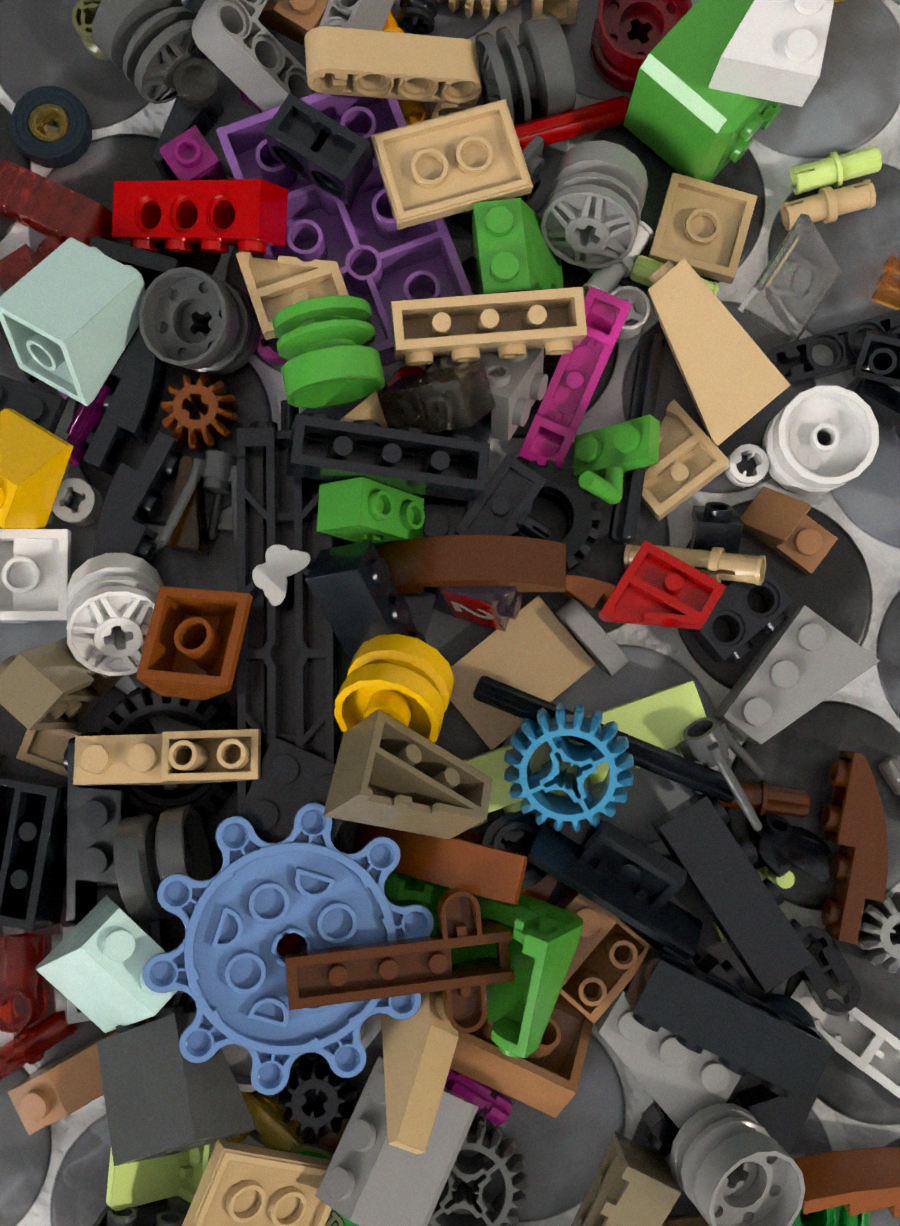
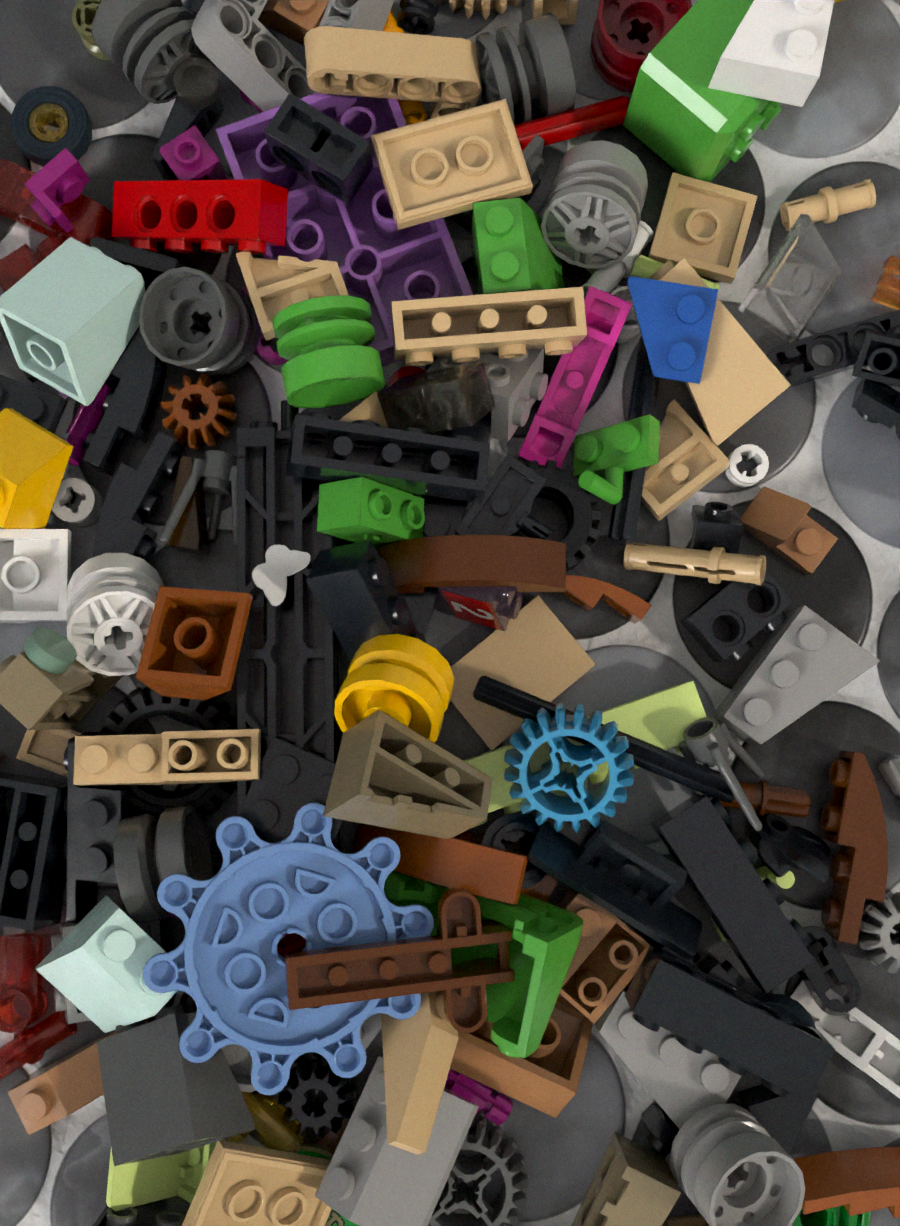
light grey beam [555,598,628,677] -> none
red wing [598,541,727,630] -> none
white wheel [762,386,879,496] -> none
yellowish green axle [790,146,882,195] -> none
none -> sand green tile [23,627,77,674]
none -> magenta bracket [24,148,90,233]
none -> blue wing [627,276,719,384]

